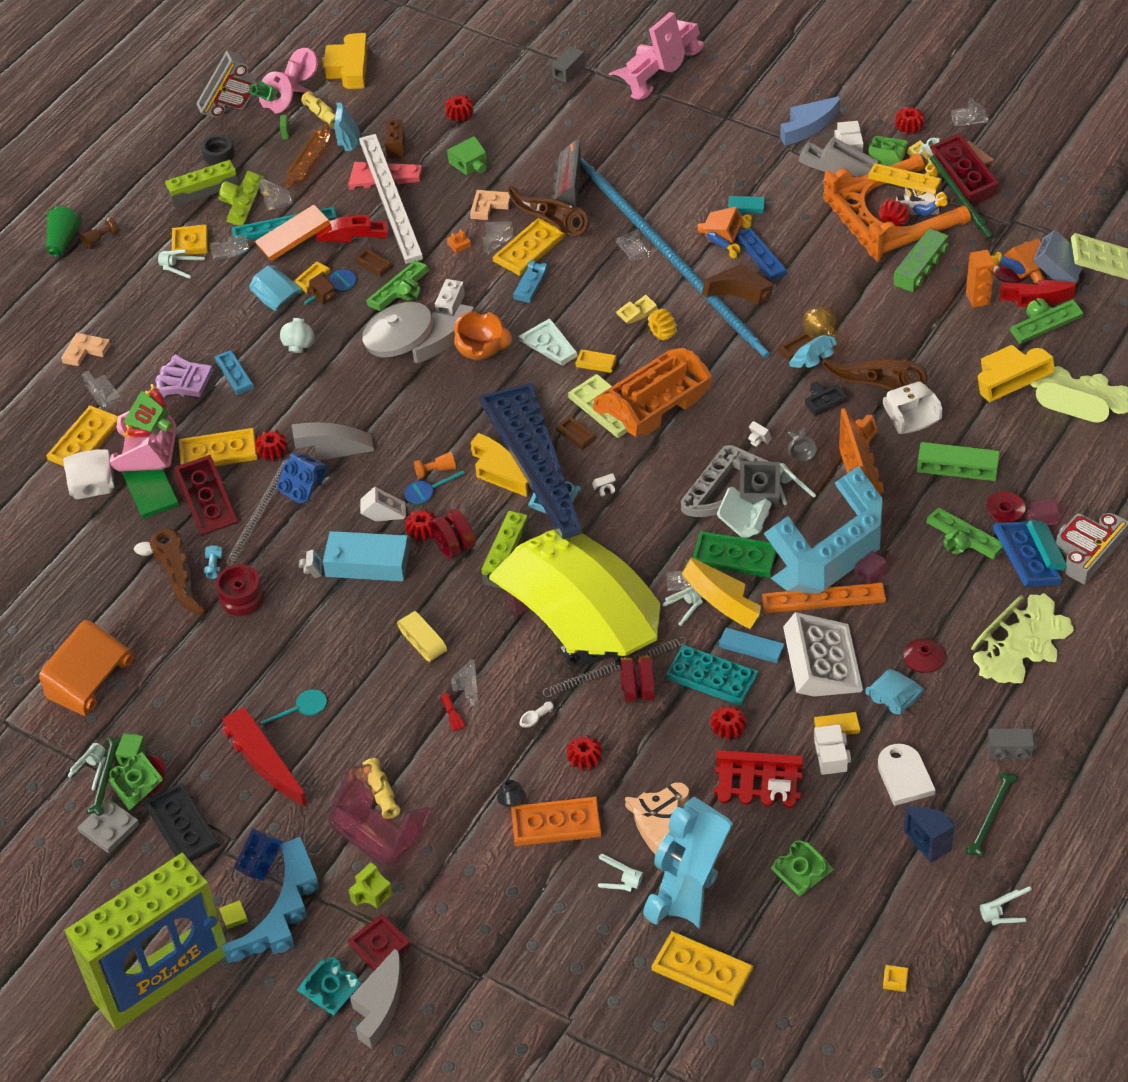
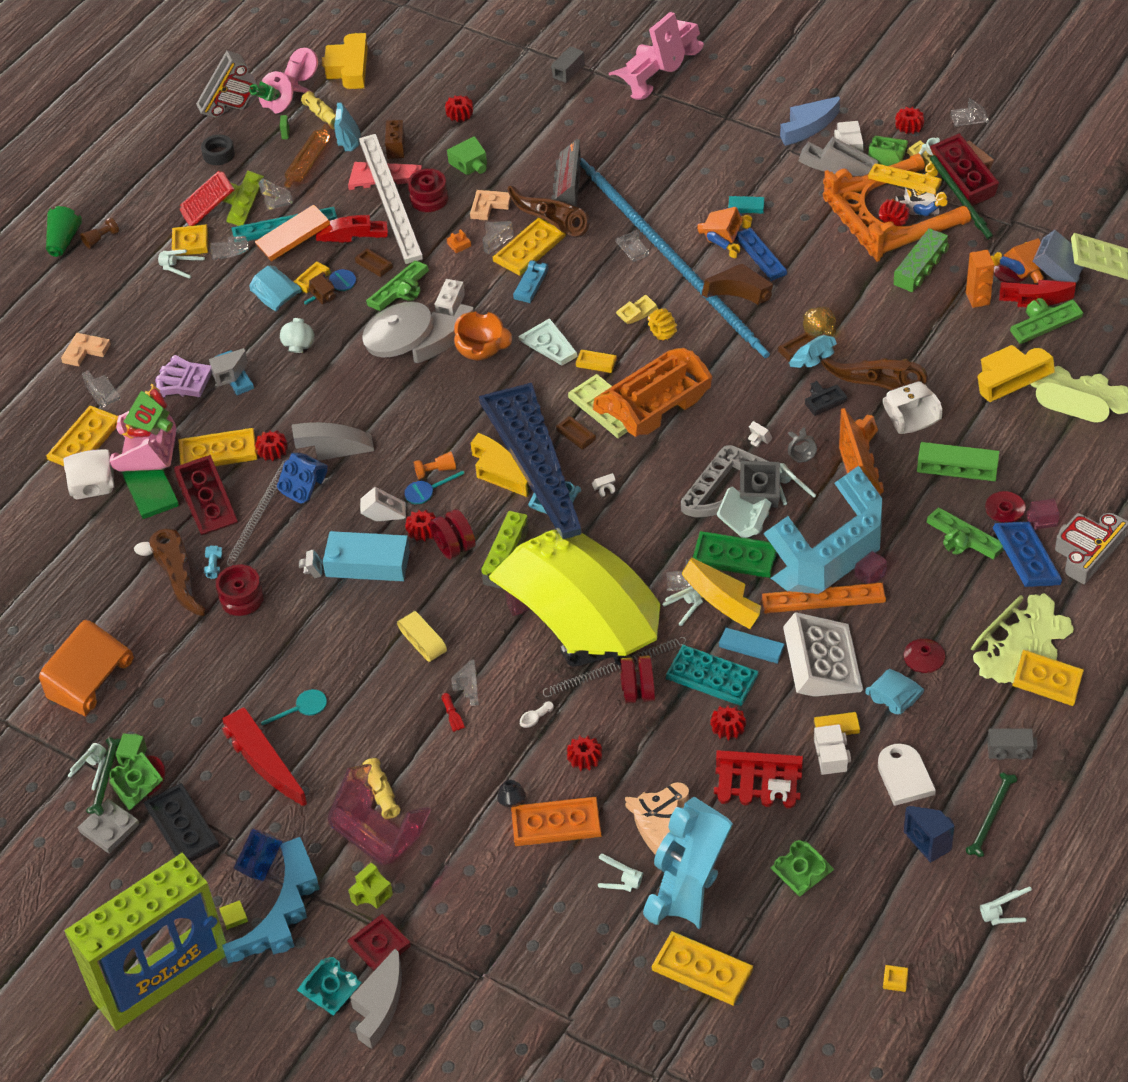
lime piece [165,160,239,207] -> none
teal tile [1026,520,1067,571] -> none
none -> window [180,171,235,226]
none -> light grey slope [209,348,248,387]
none -> dark red wheel [408,169,448,212]
none -> yellow tile [1012,650,1084,706]

